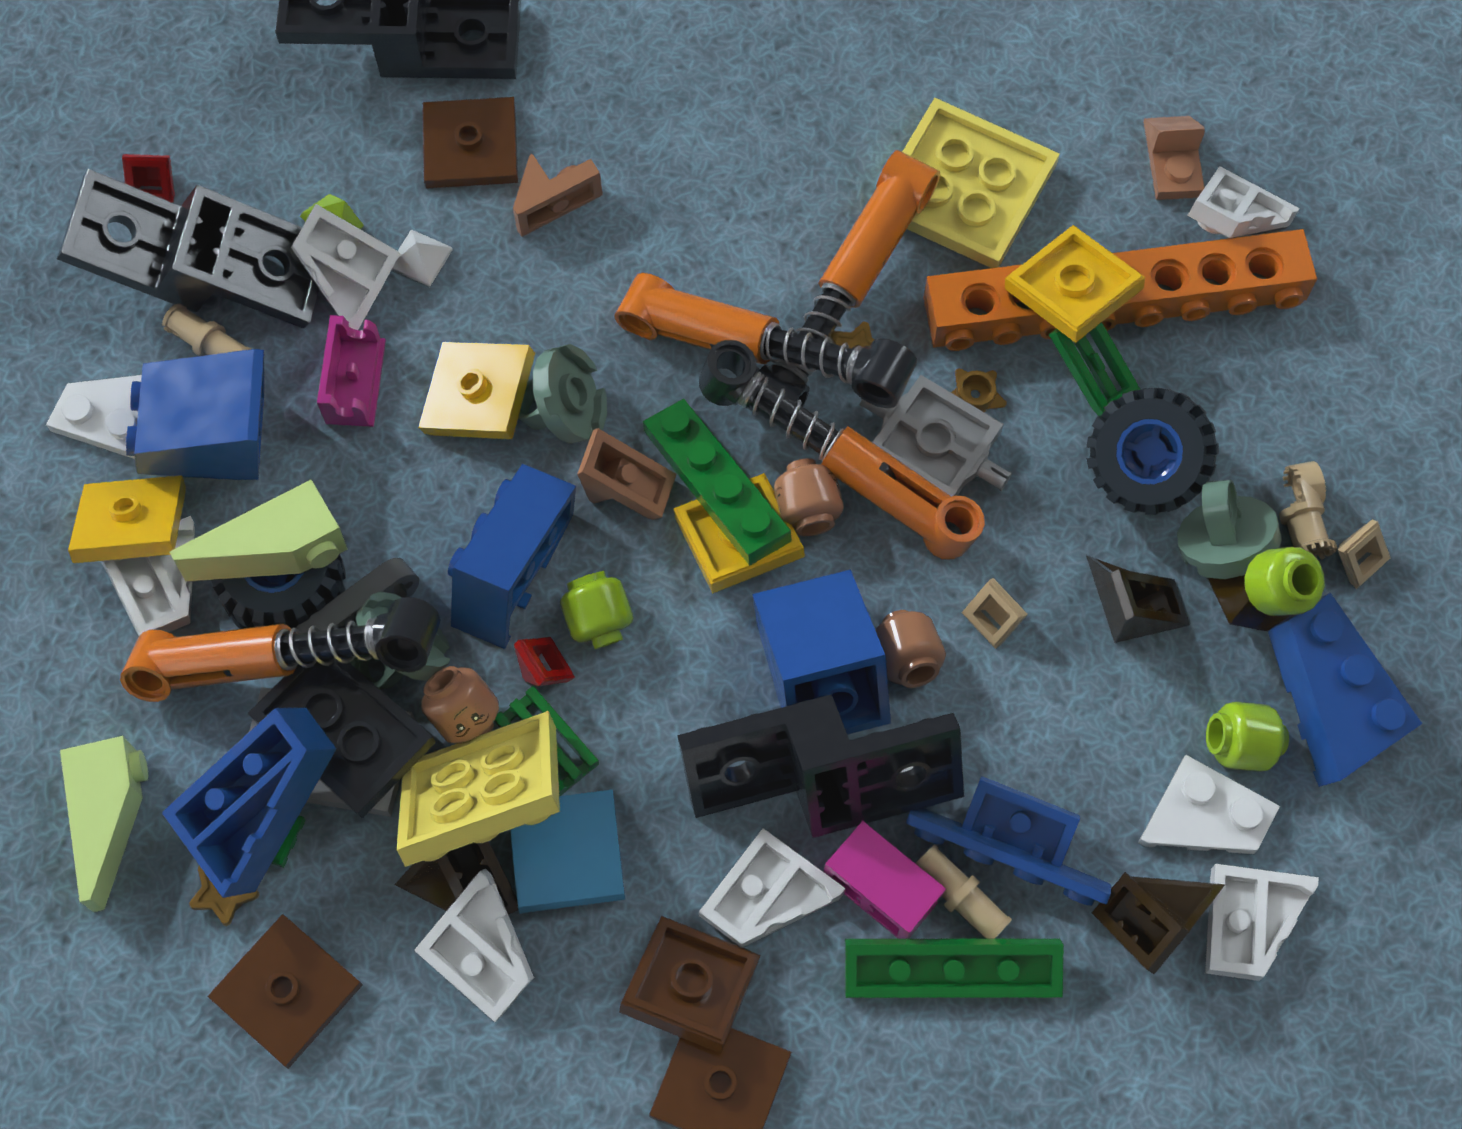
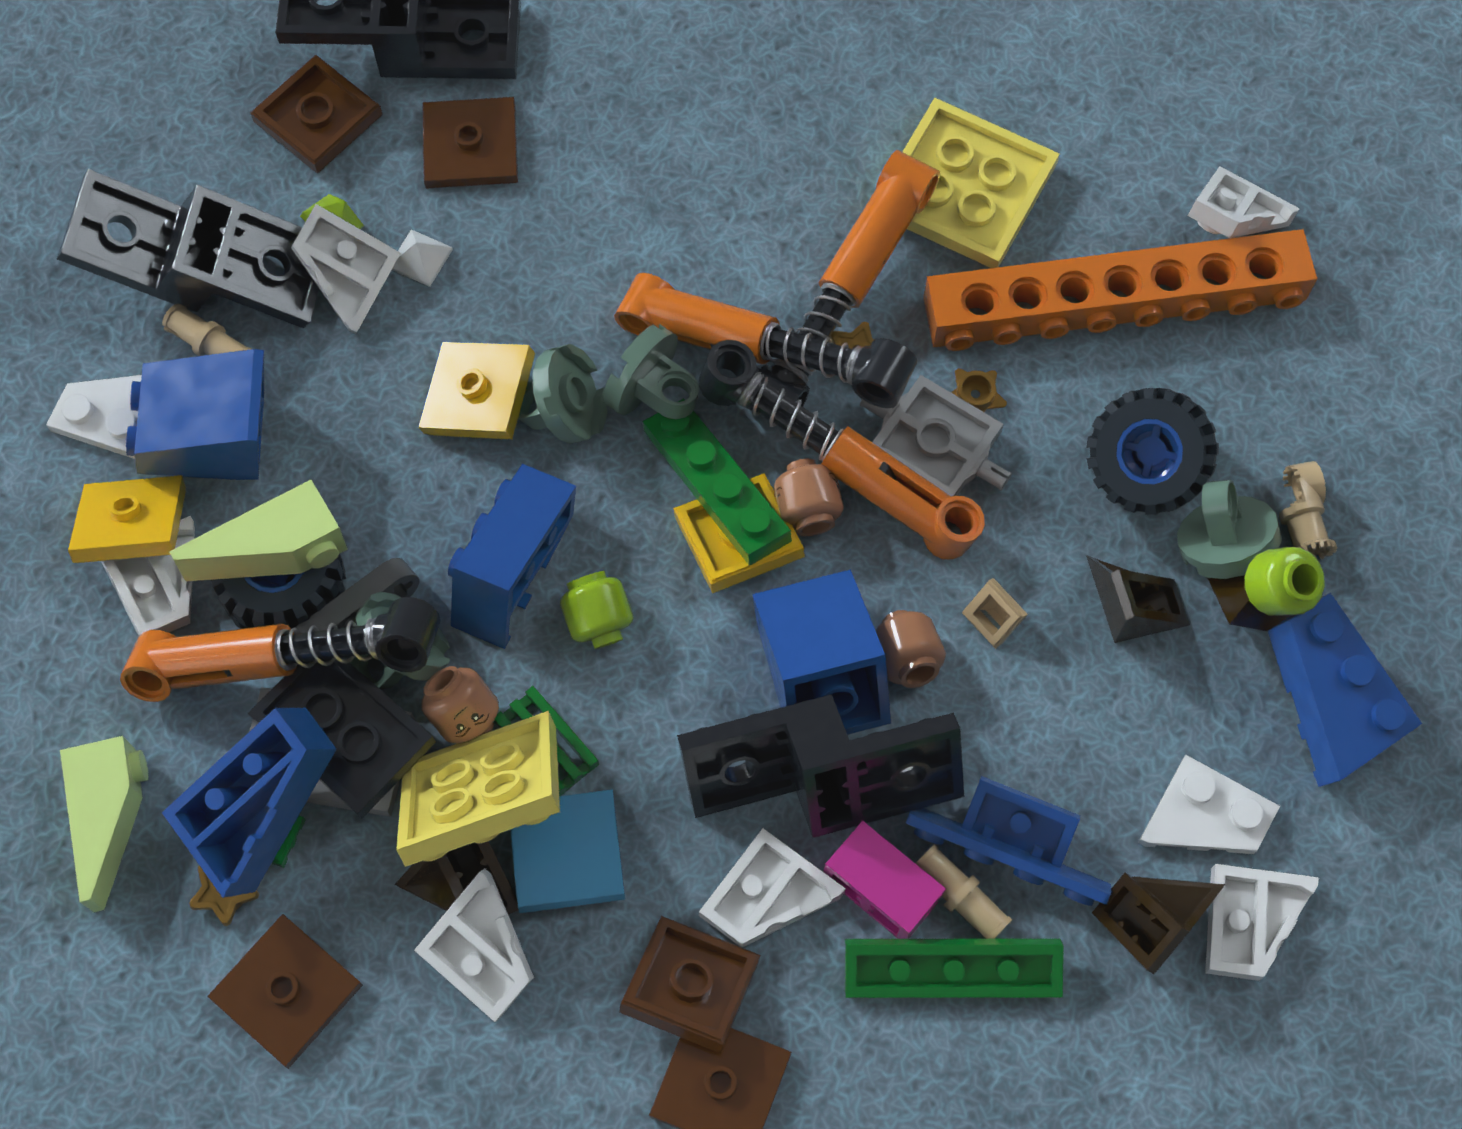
red slope [122,154,175,203] -> none
dark pink hinge [317,315,386,427] -> none
nougat slope [513,154,603,237] -> none
red slope [513,637,575,686] -> none
nougat slope [577,428,677,520] -> none
yellow plate [1005,225,1145,343] -> none
green tile [1049,322,1140,416] -> none
nougat slope [1144,116,1205,200] -> none
lime head [1206,702,1289,772] -> none
tan slope [1338,519,1390,589] -> none
none -> reddish brown plate [250,55,383,174]
none -> sand green tile [603,324,699,419]

